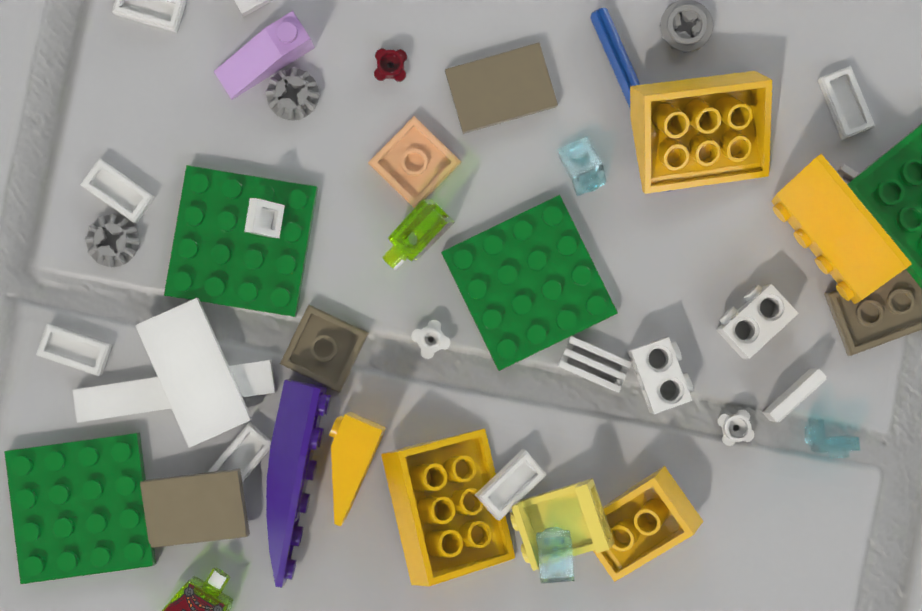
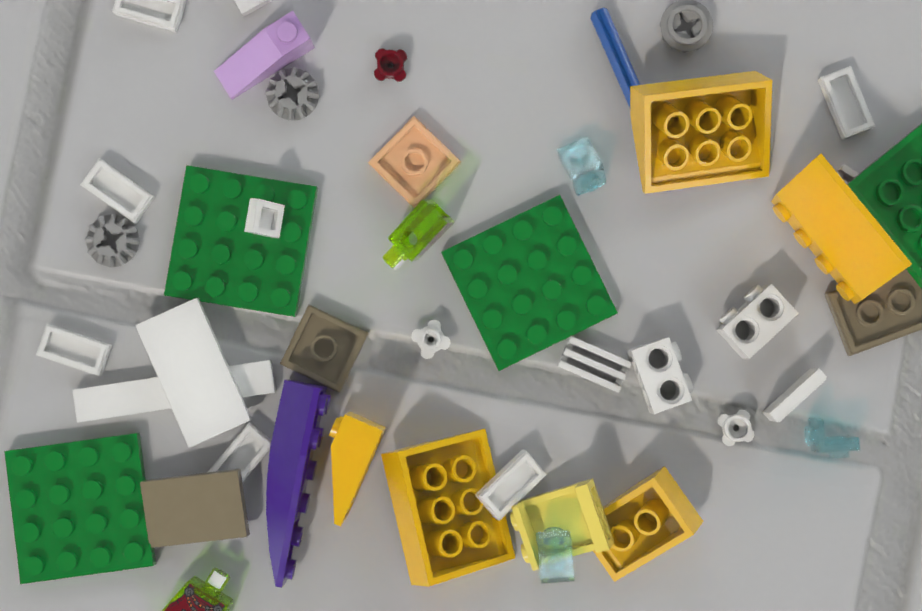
dark tan tile [445,42,558,134] -> none

